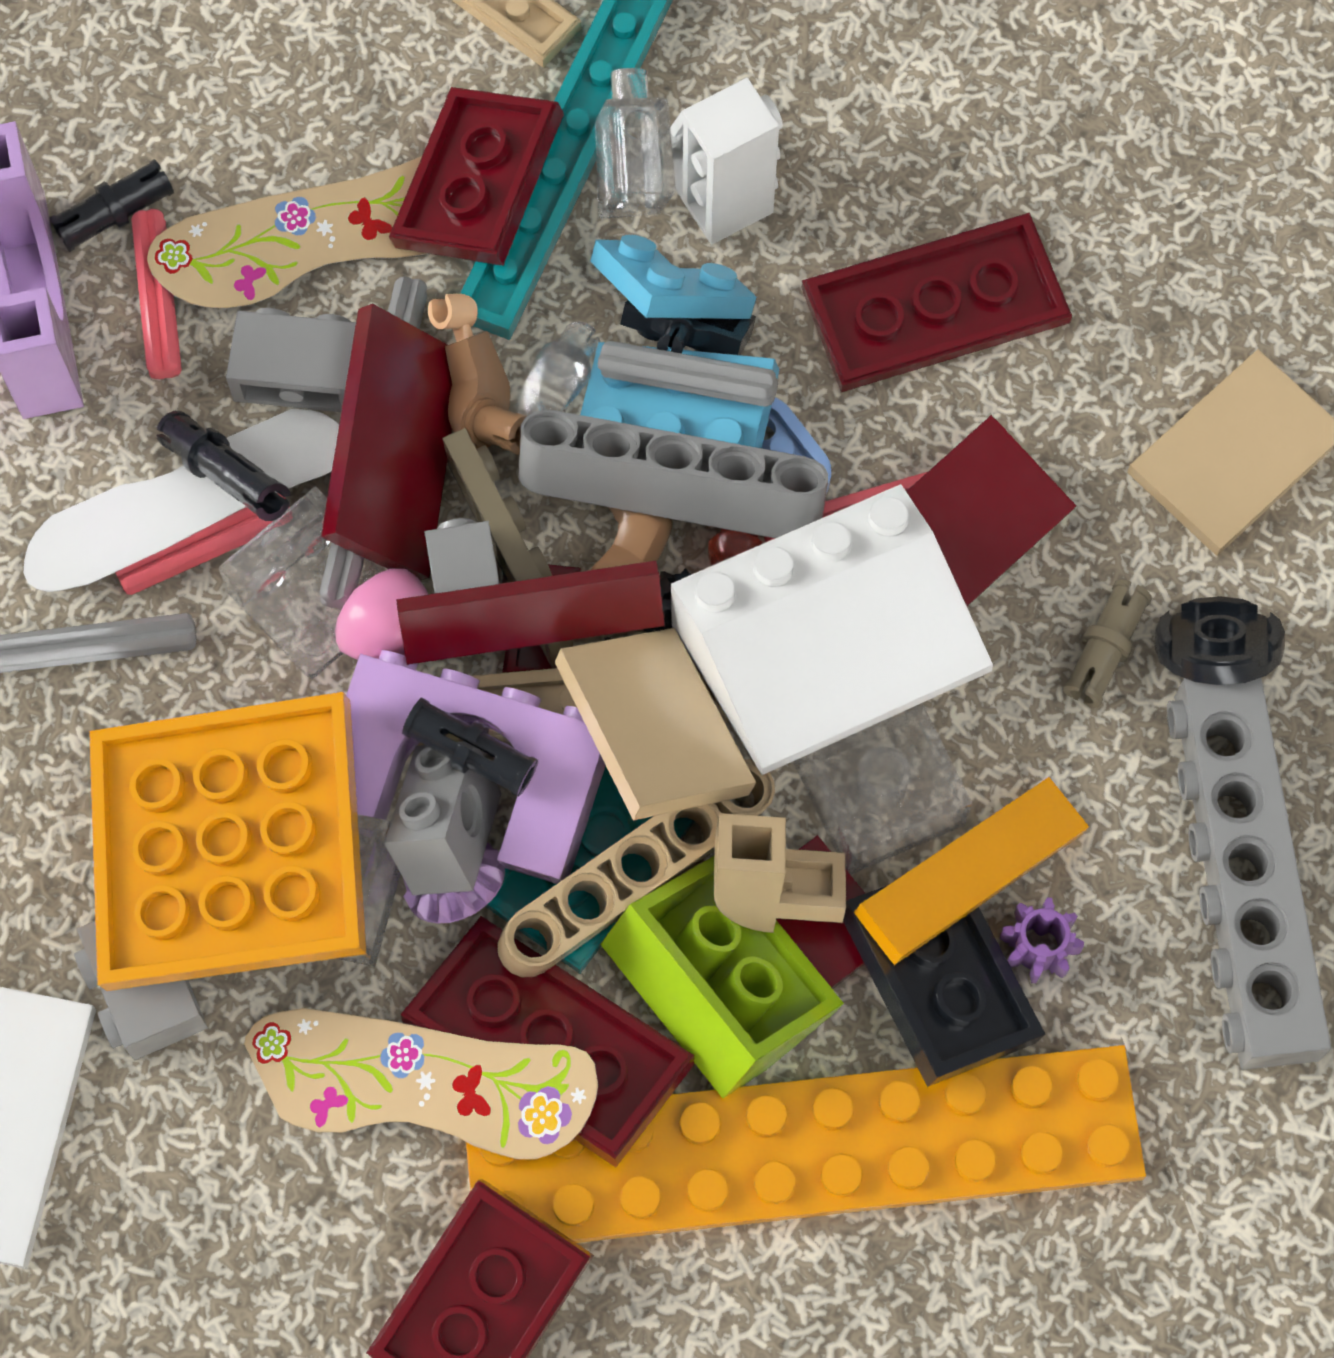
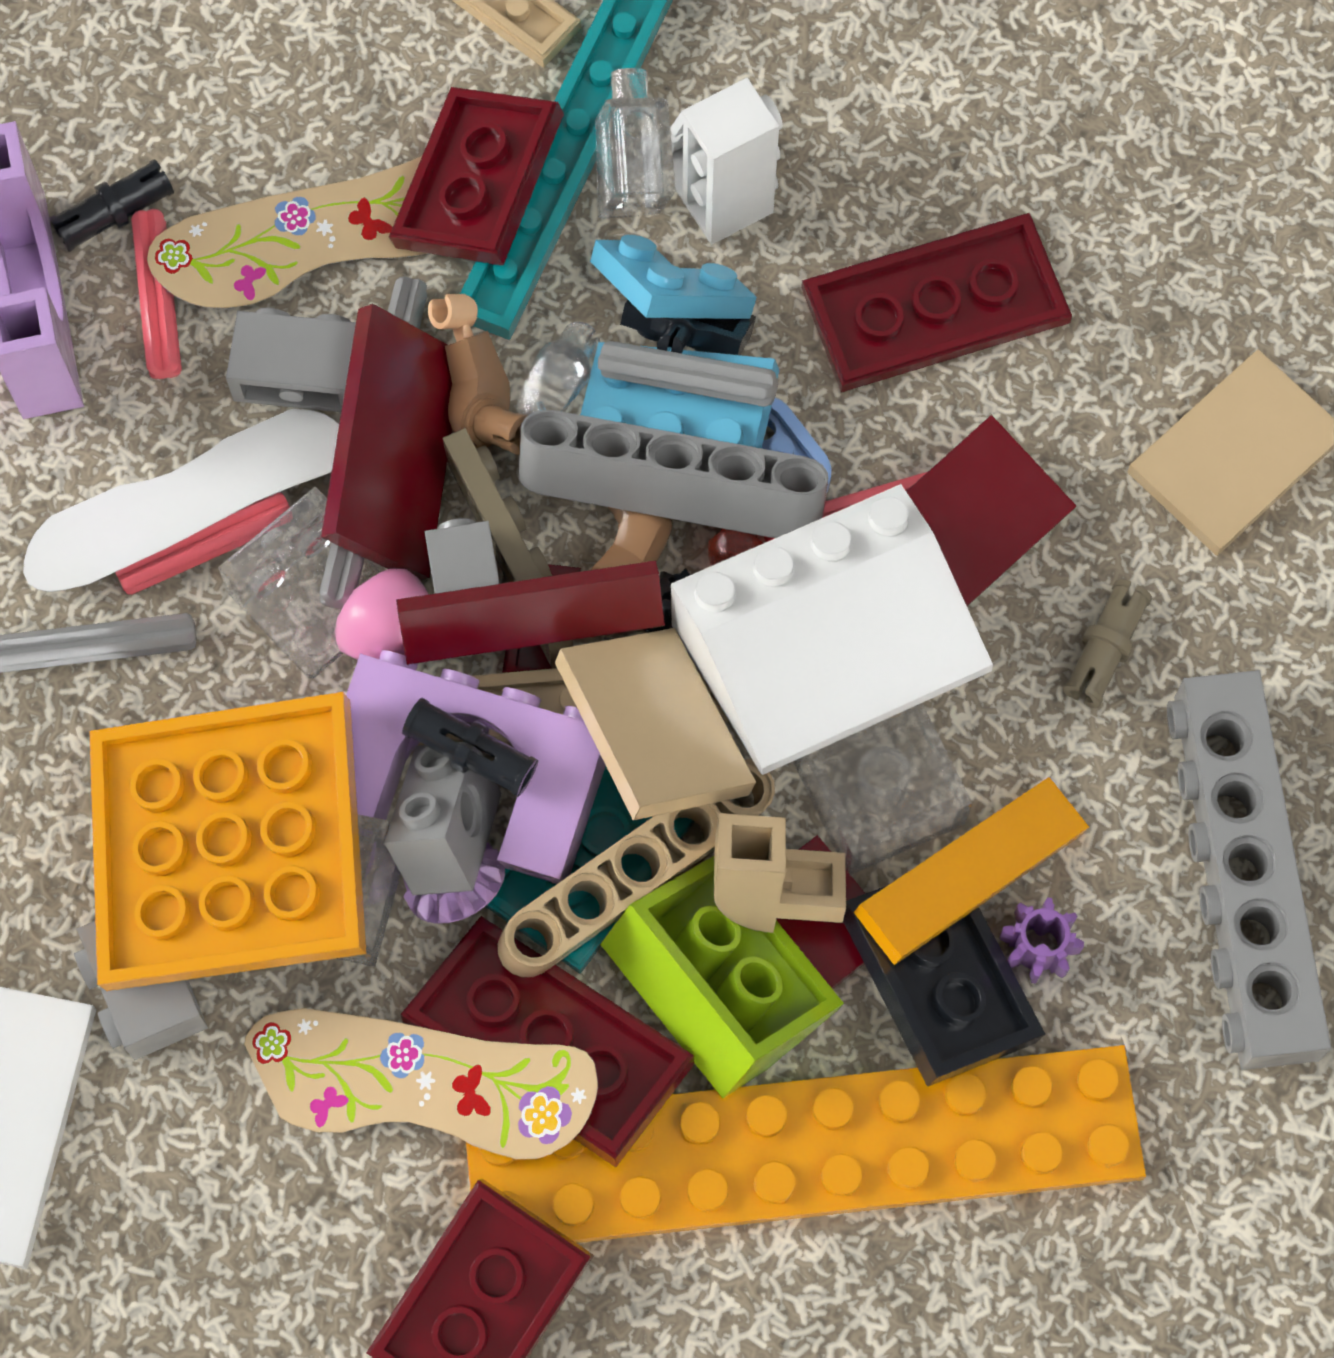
black pin [156,411,291,521] -> none
black tile [1155,596,1285,685] -> none

